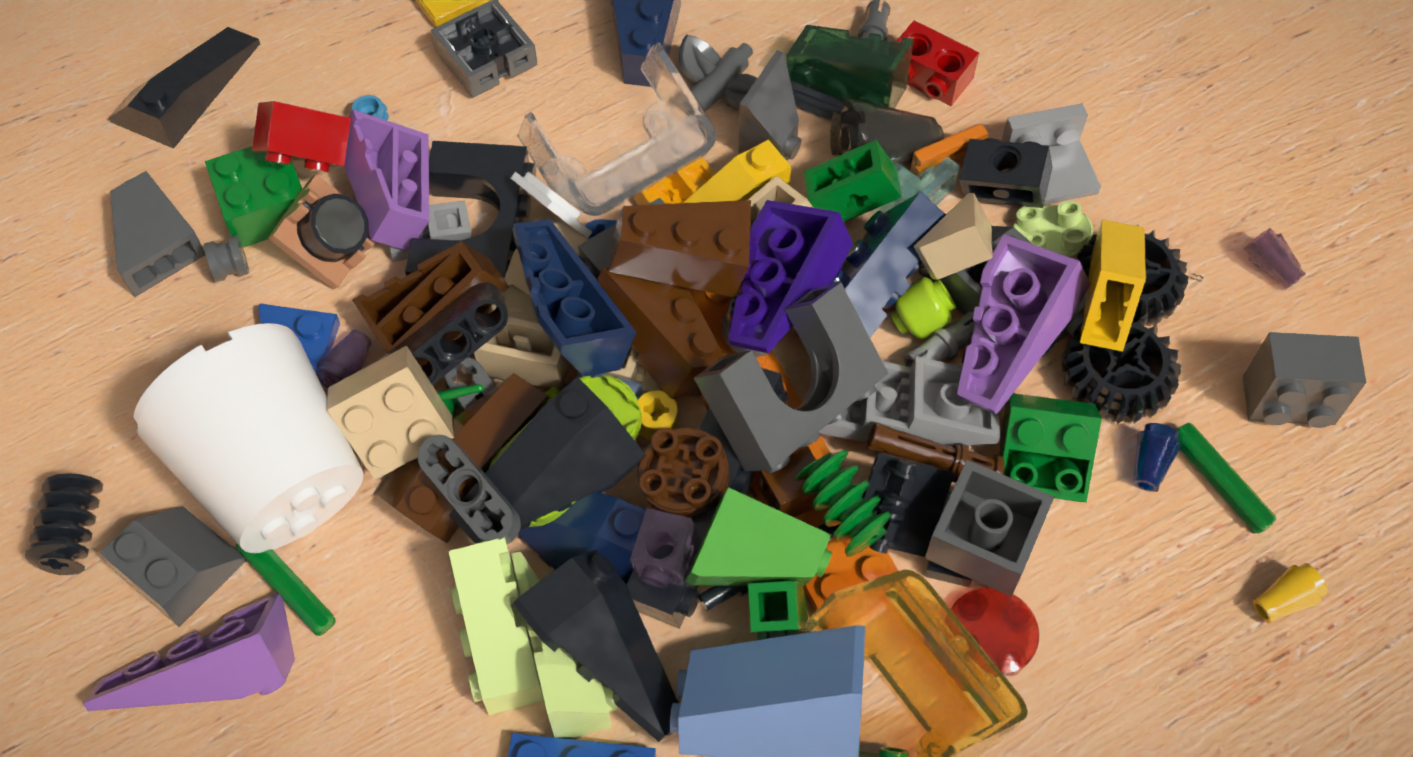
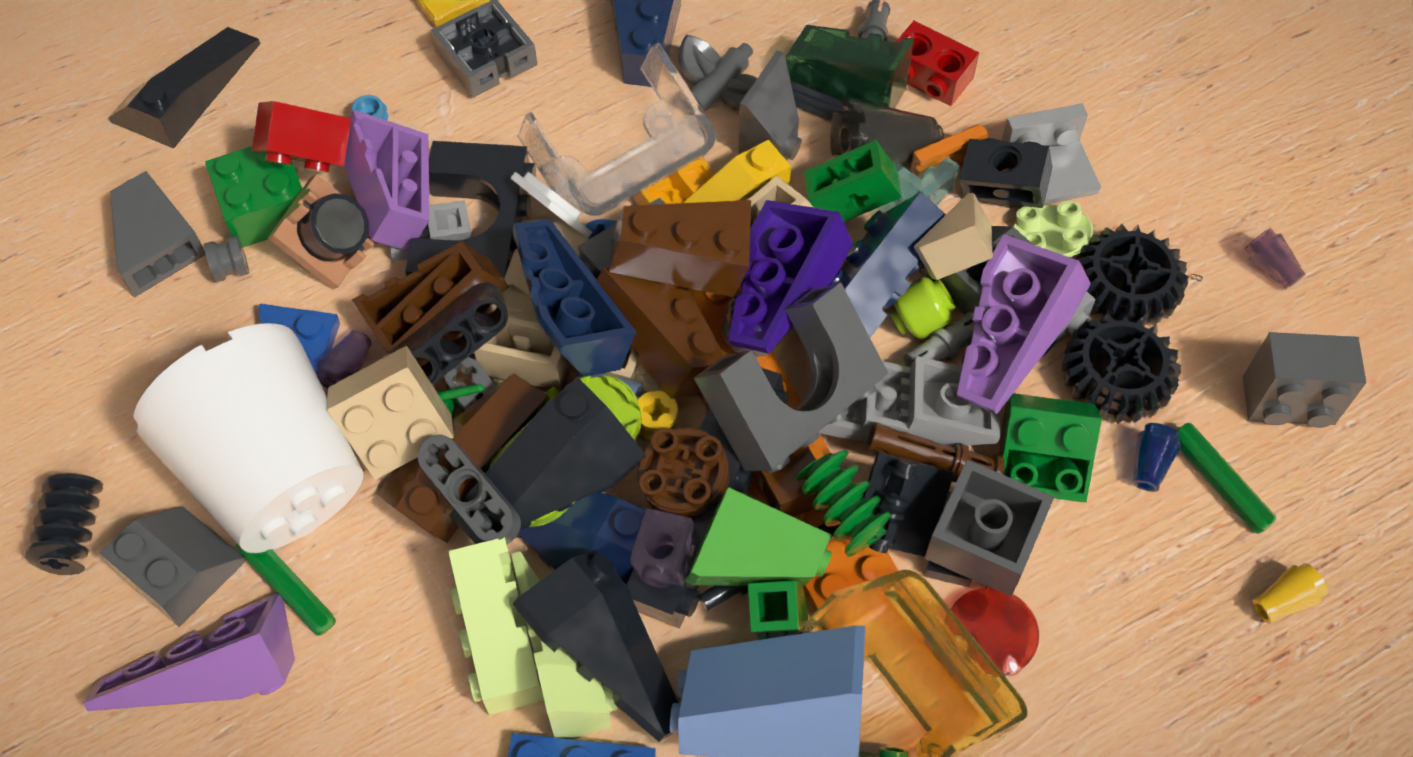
yellow slope [1080,219,1146,352] -> none

